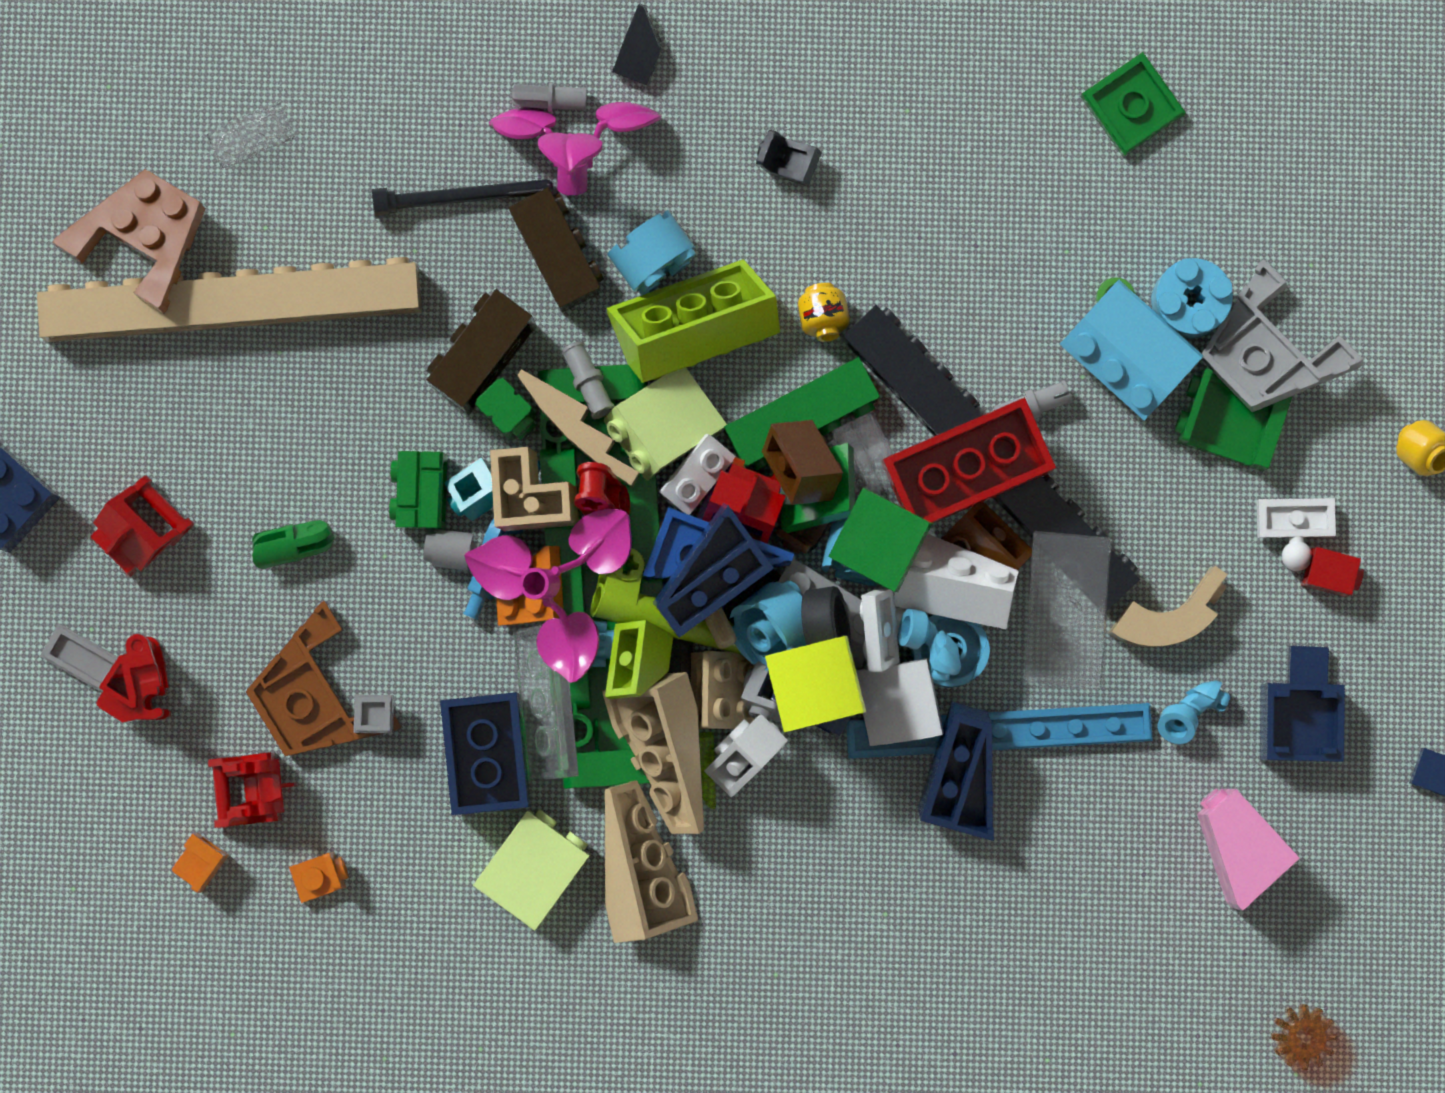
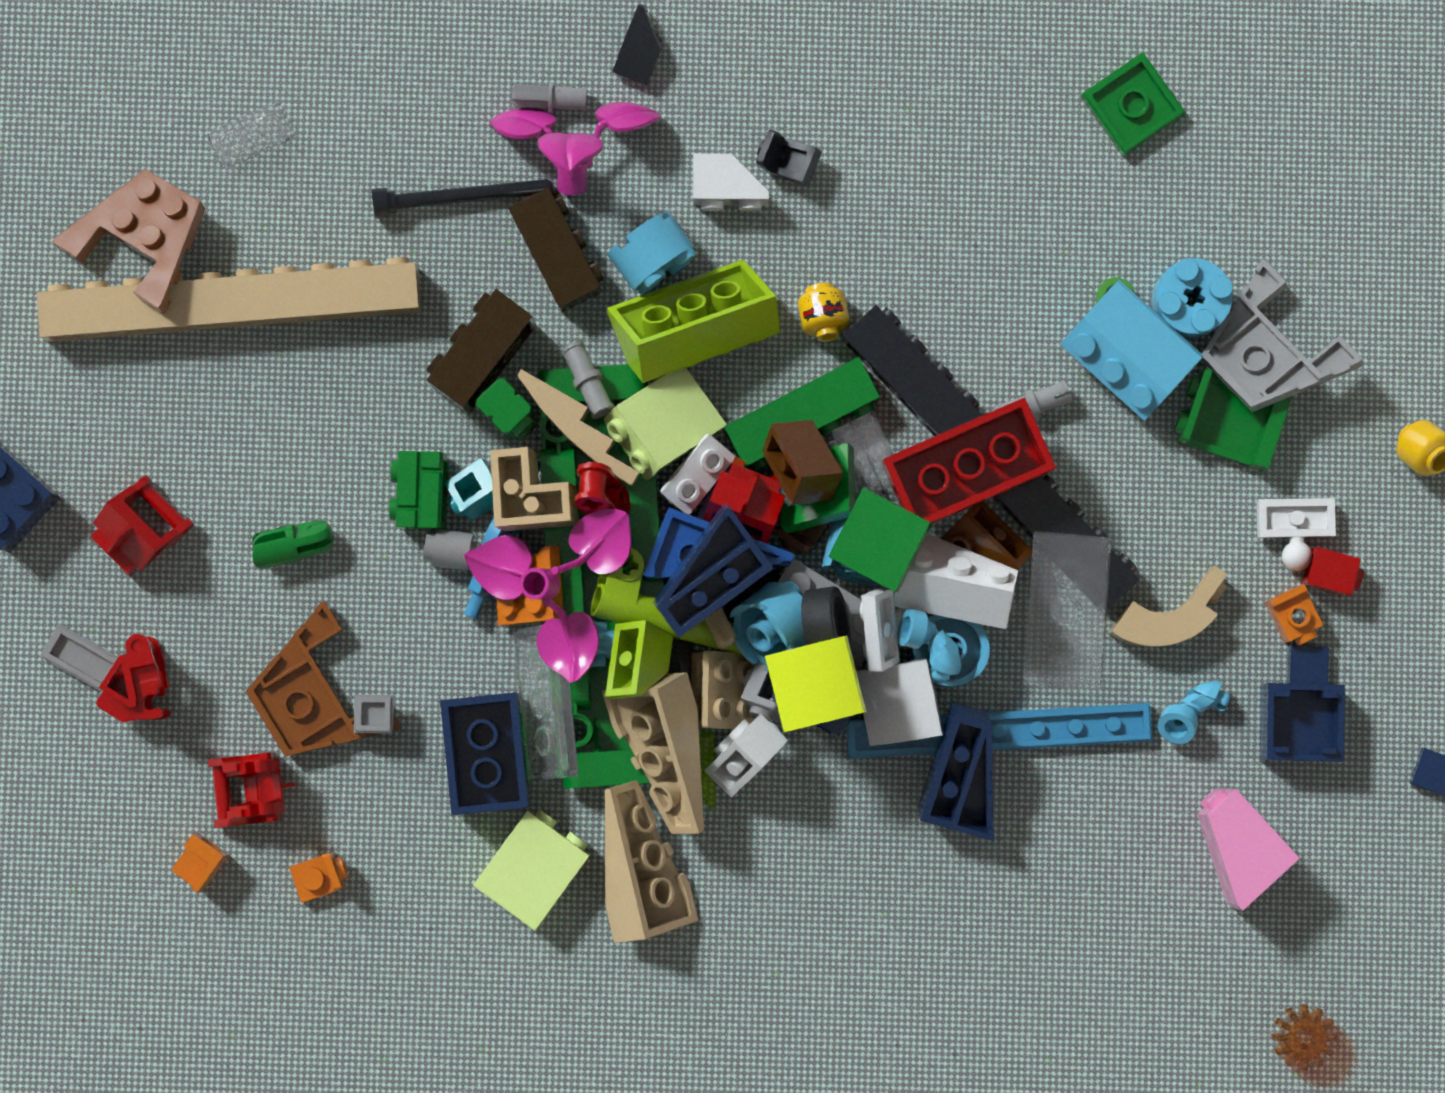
none -> white slope [693,153,769,212]
none -> orange brick [1264,584,1323,646]

